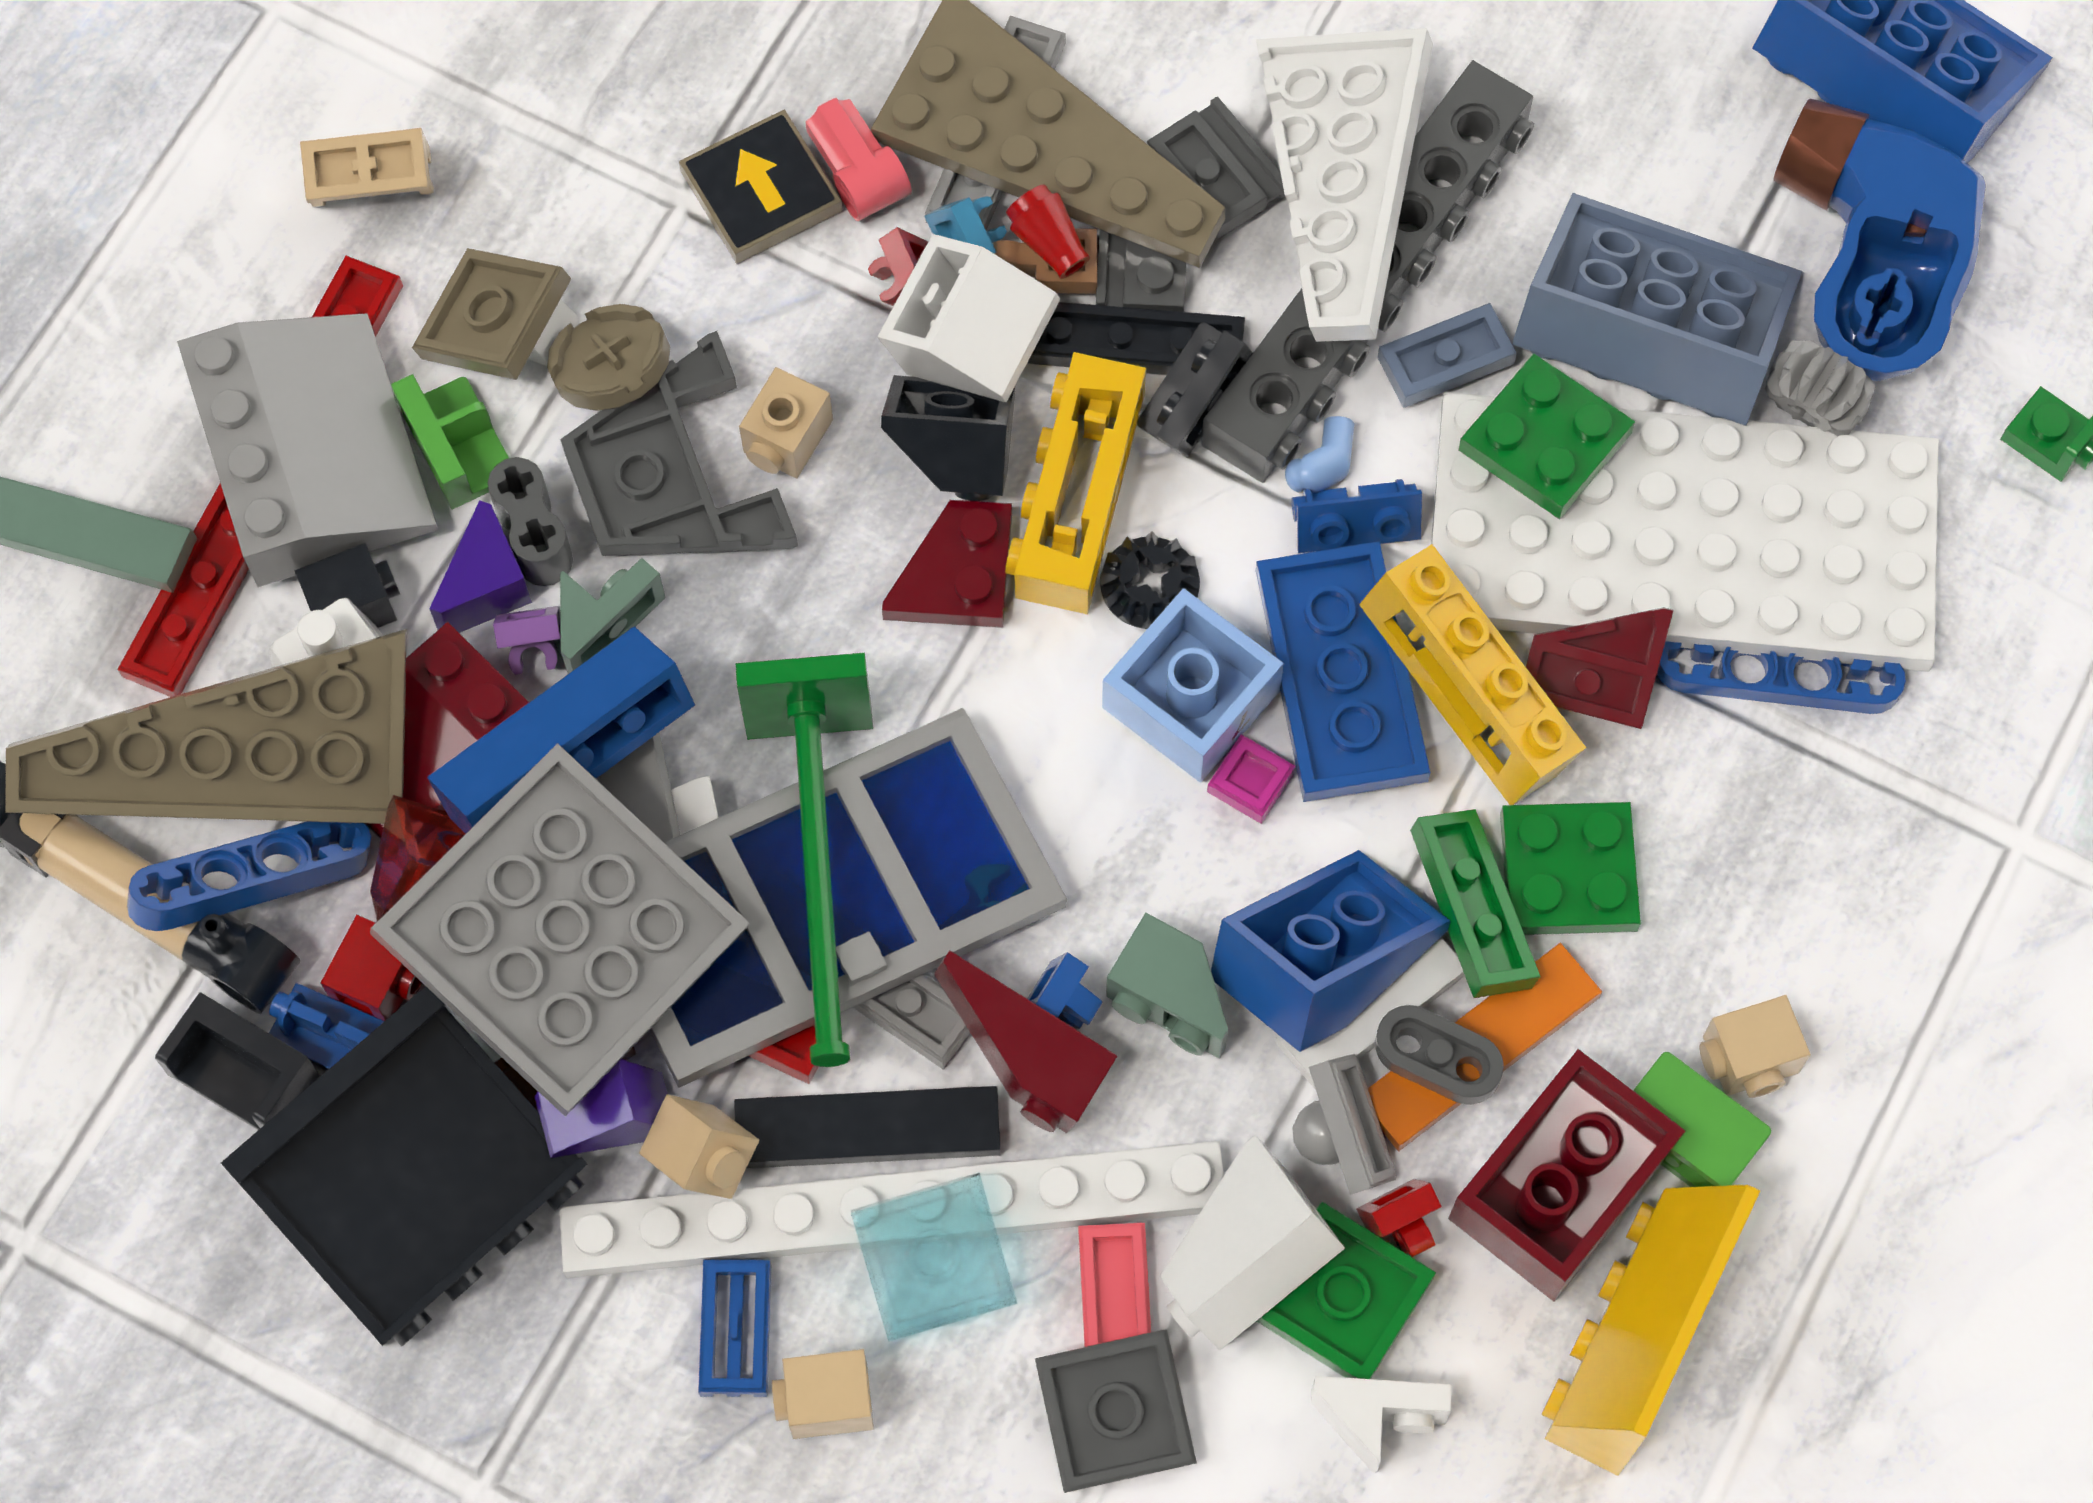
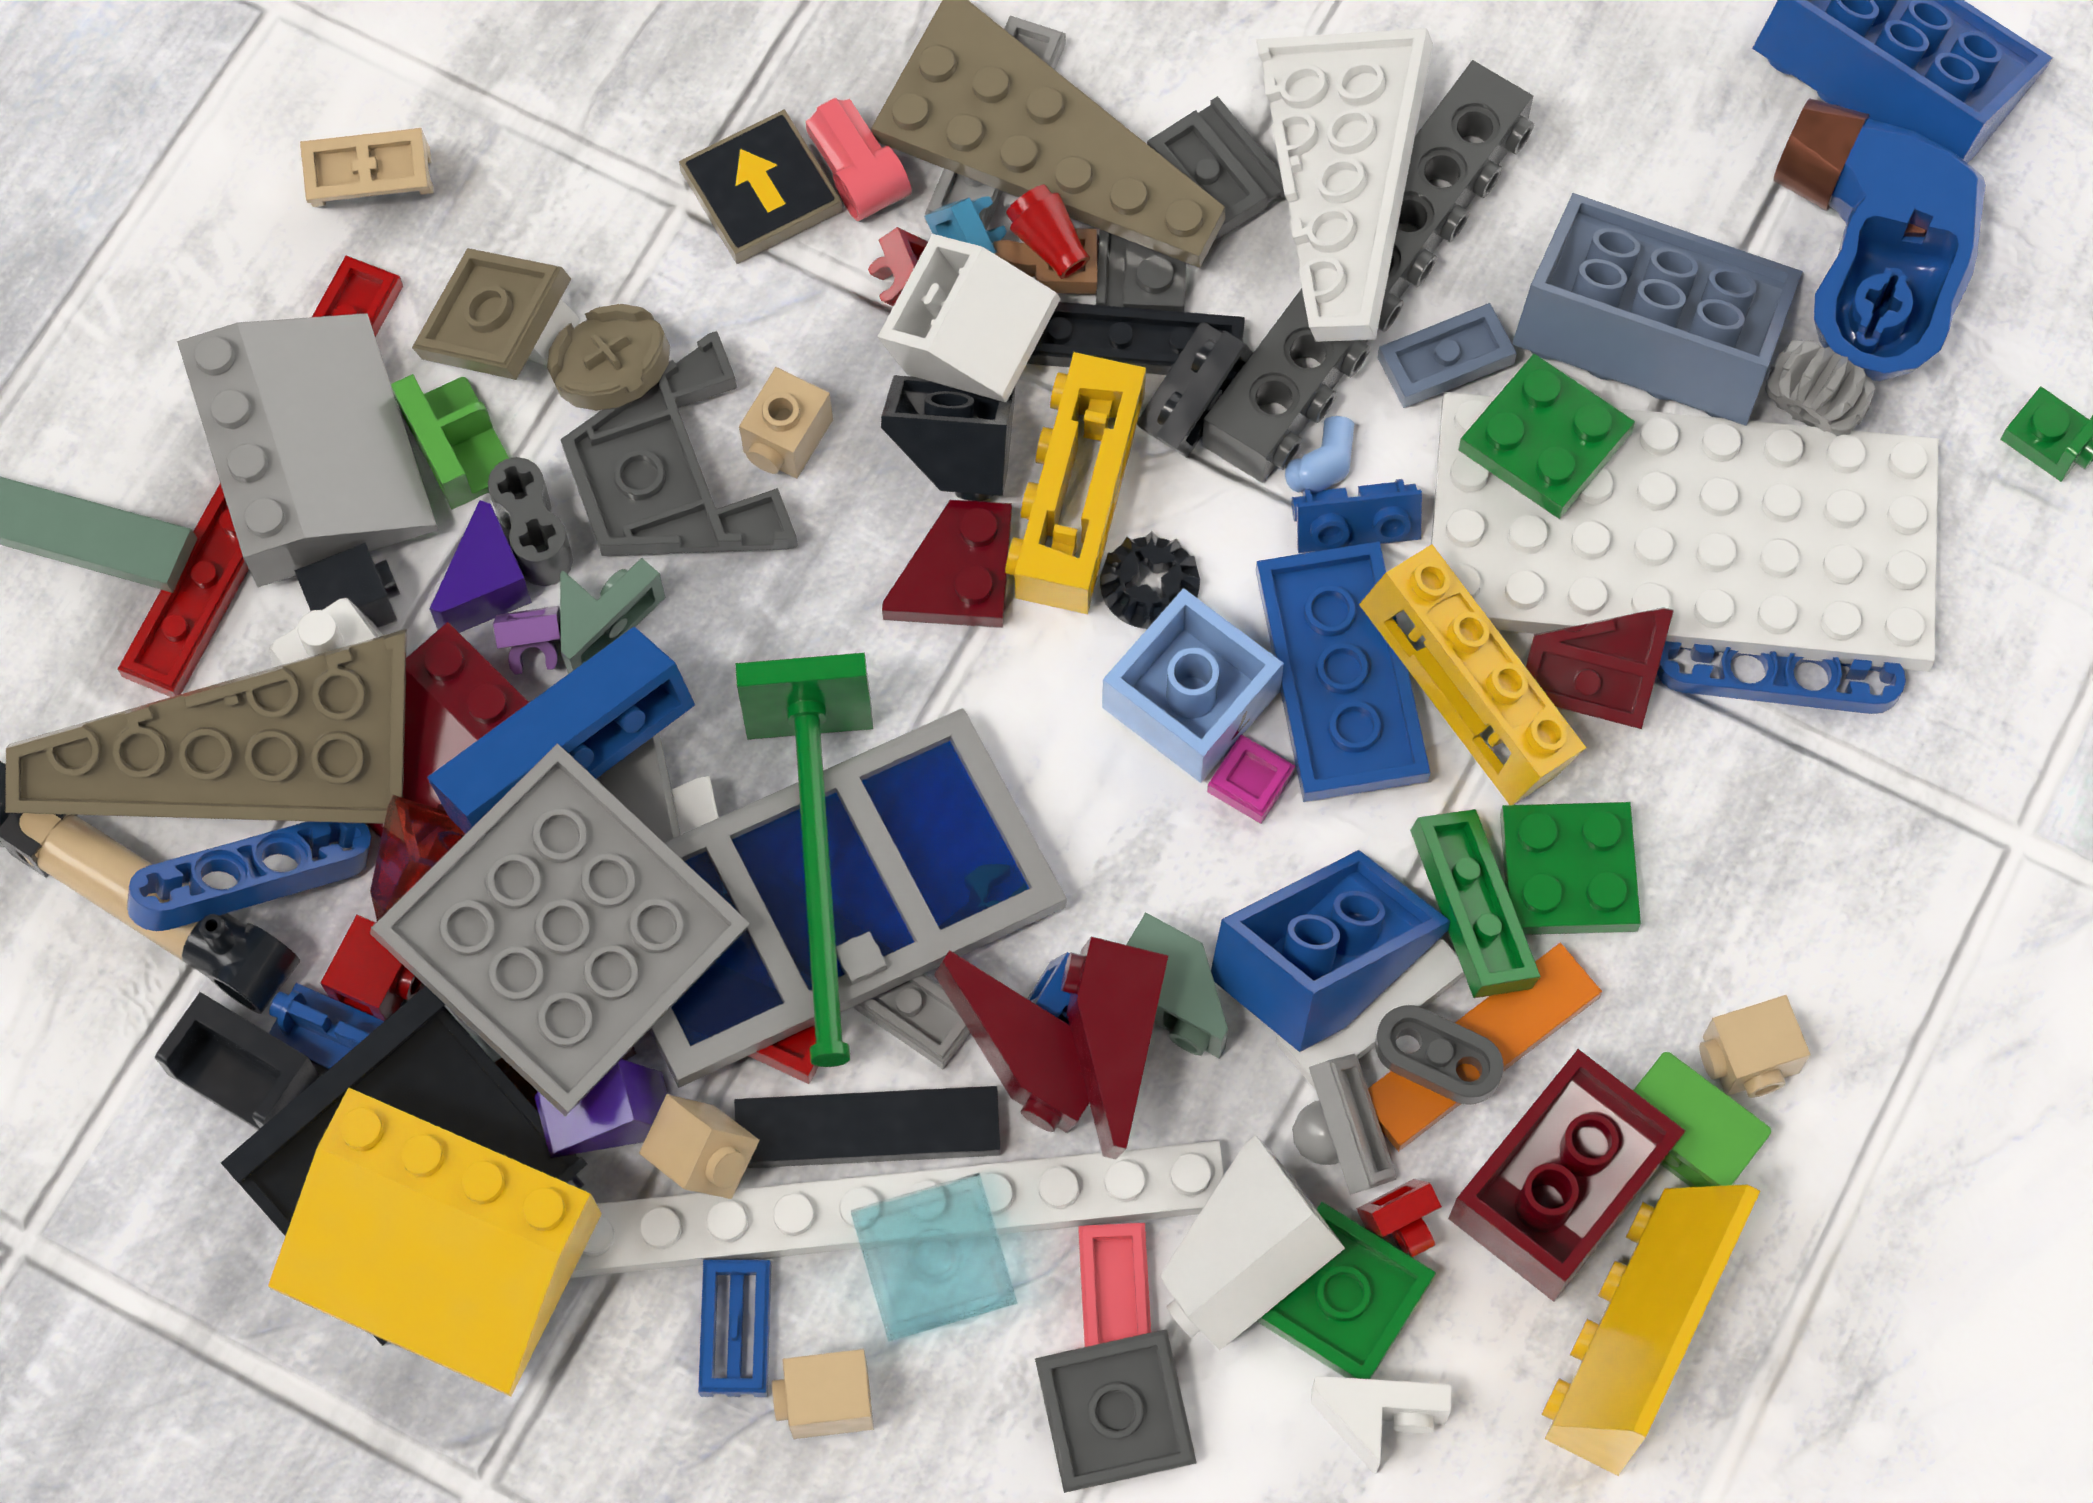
none -> yellow slope [268,1087,602,1397]
none -> dark red slope [1061,936,1168,1159]

